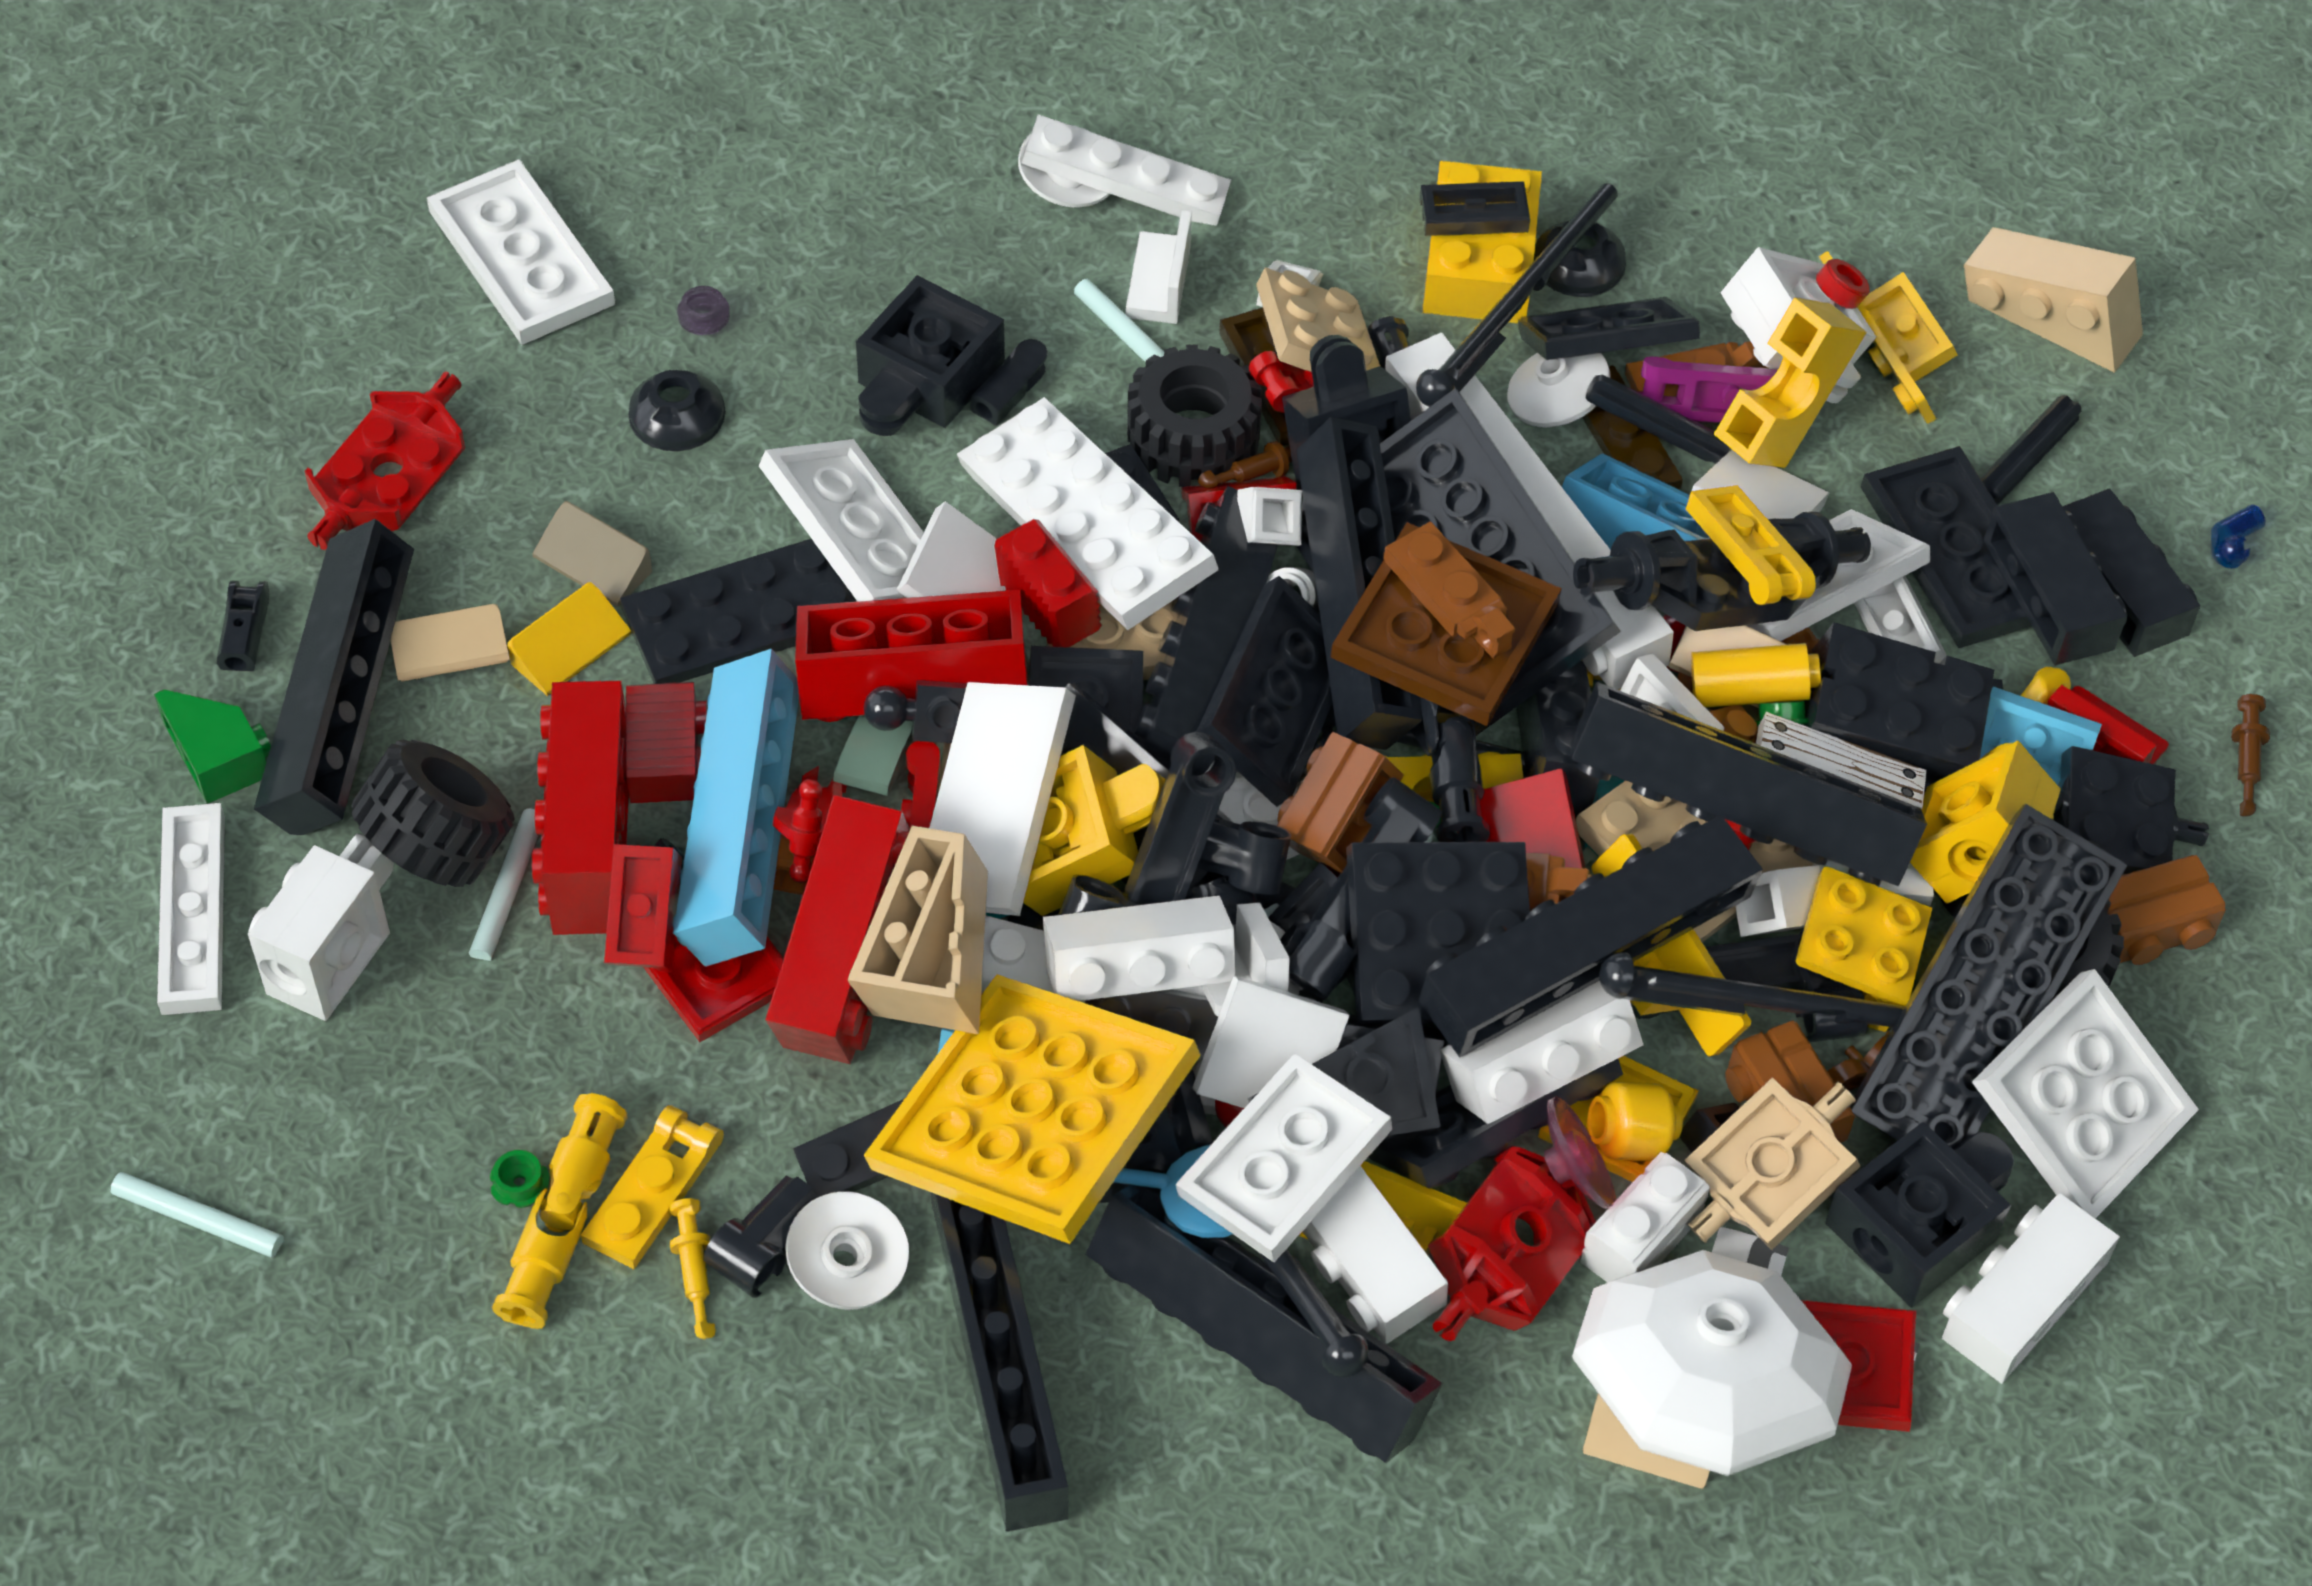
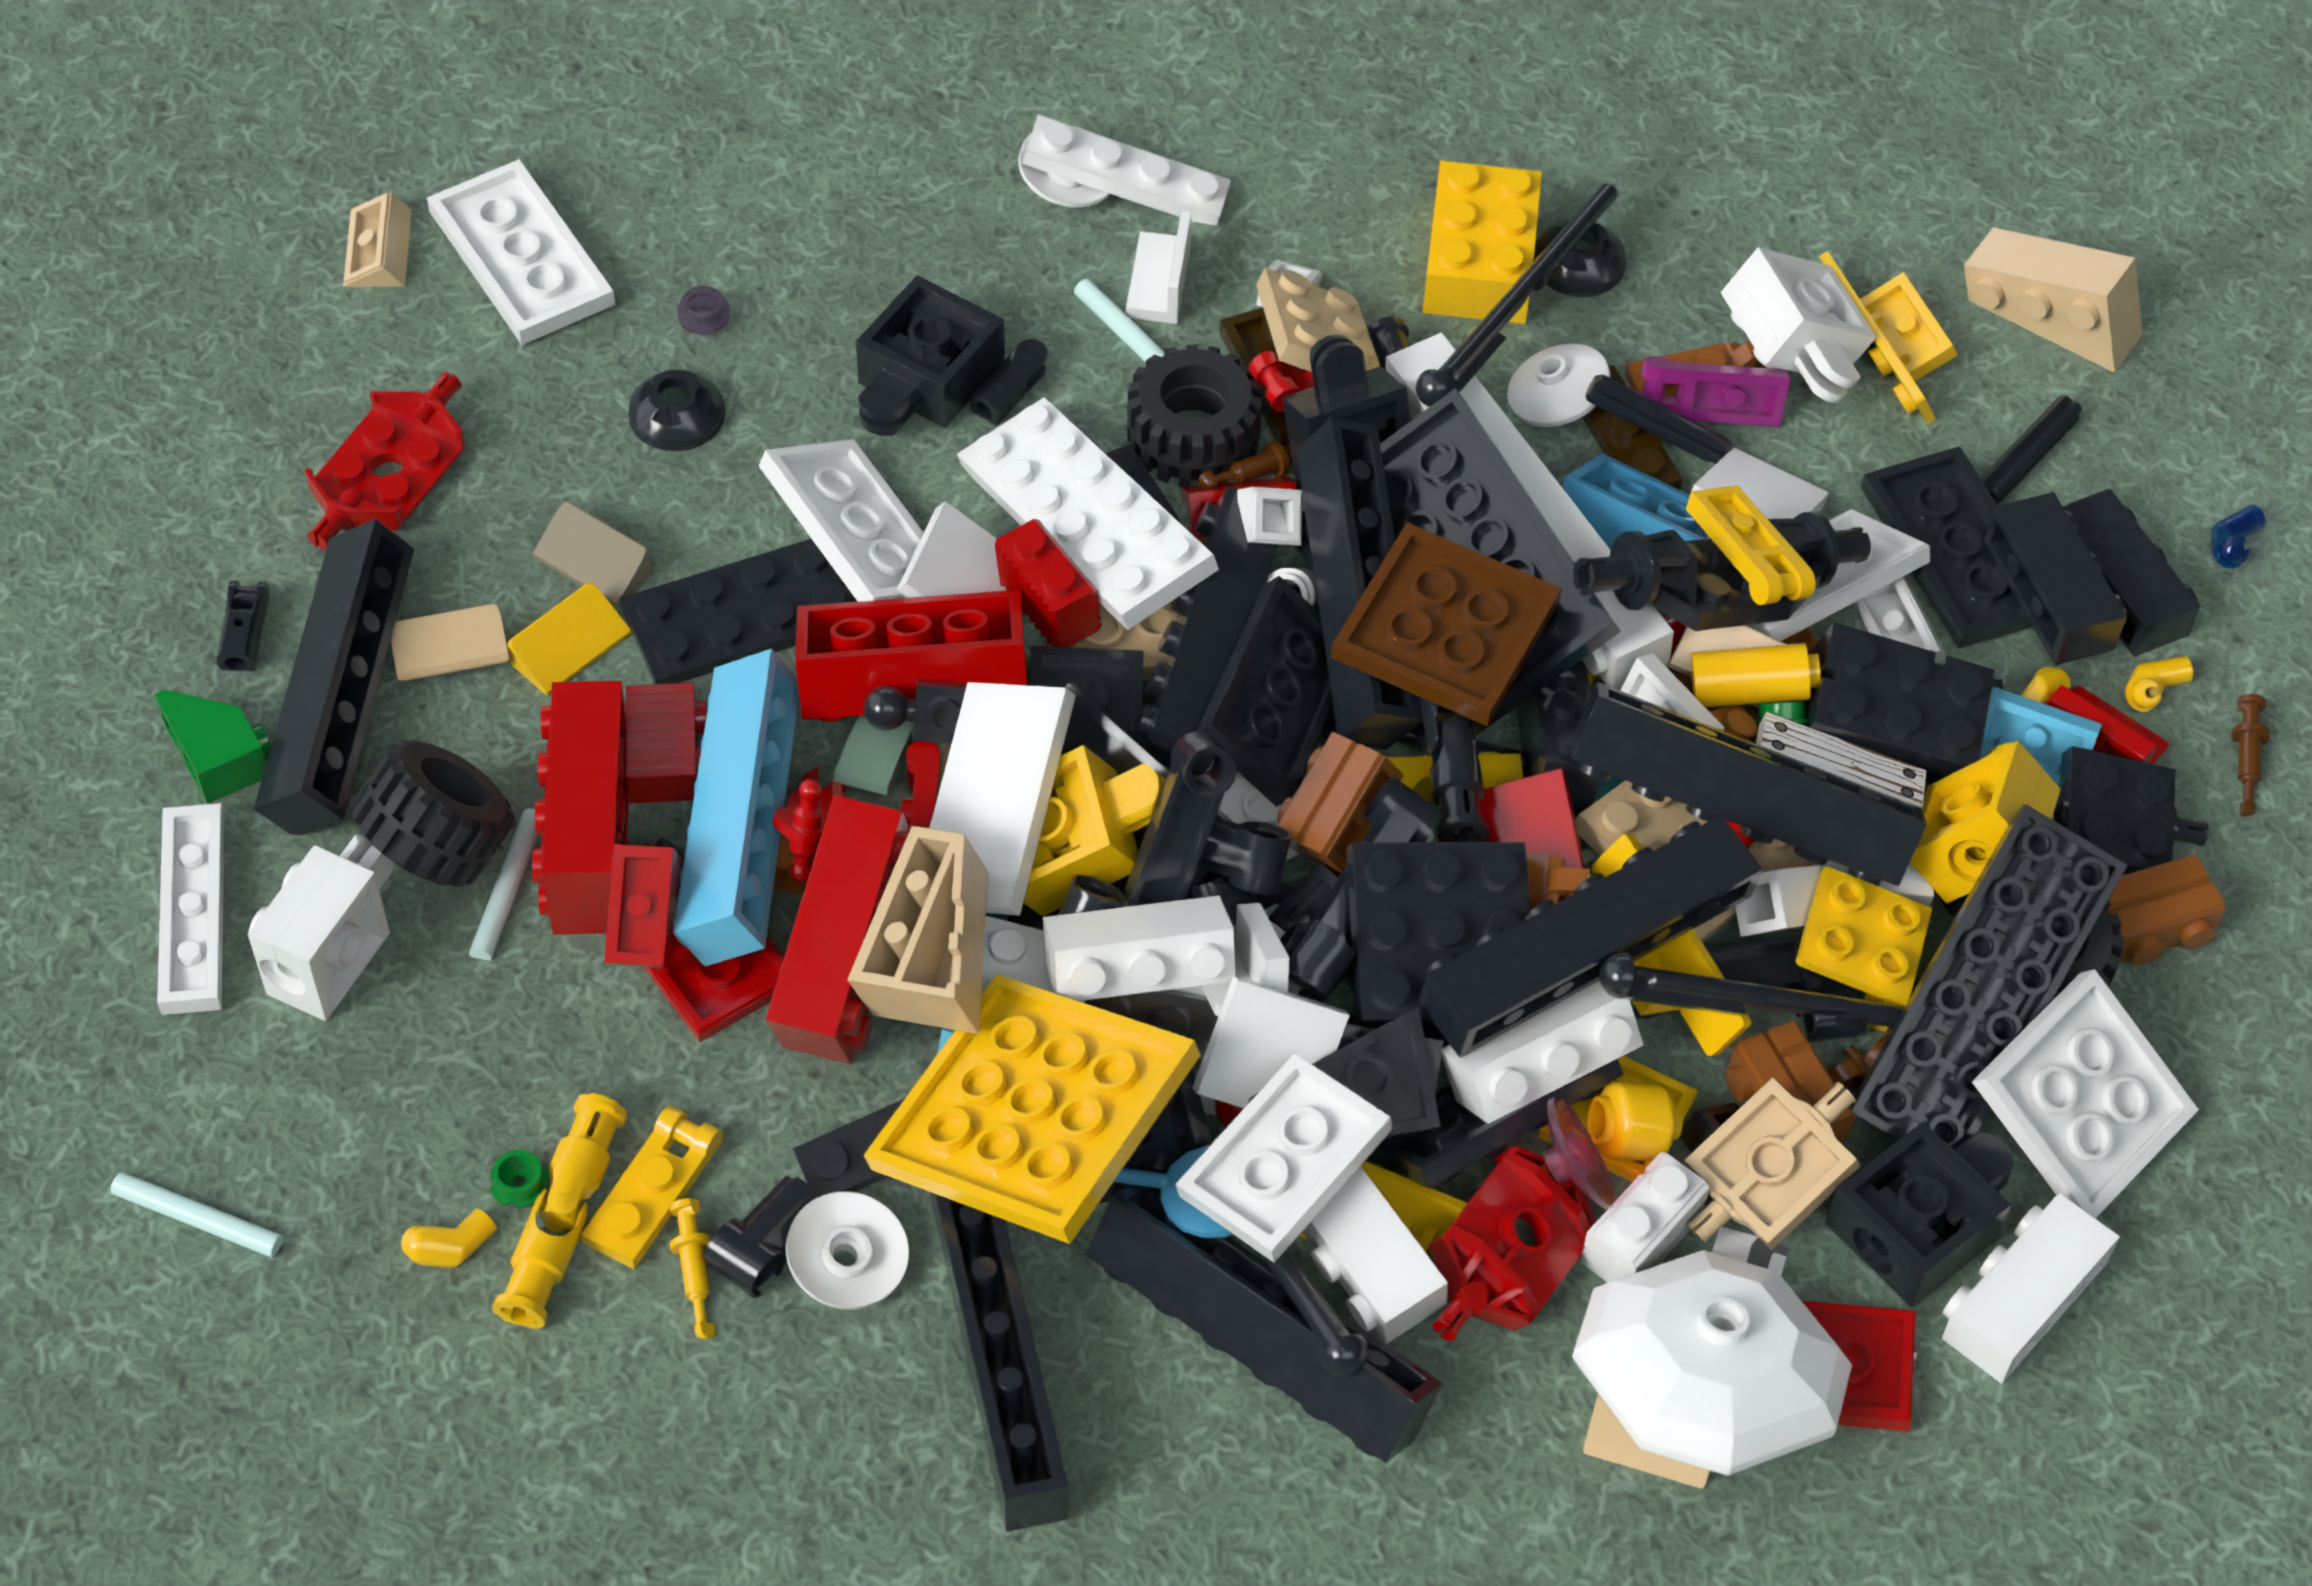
dark orange hinge [1384,521,1515,659] -> none
black tile [1419,181,1530,236] -> none
black tile [1518,297,1700,360] -> none
yellow arch [1714,297,1867,468] -> none
red tile [1816,259,1870,309] -> none
none -> tan slope [343,191,412,287]
none -> yellow arm [401,1208,497,1268]
none -> yellow arm [2124,656,2193,712]

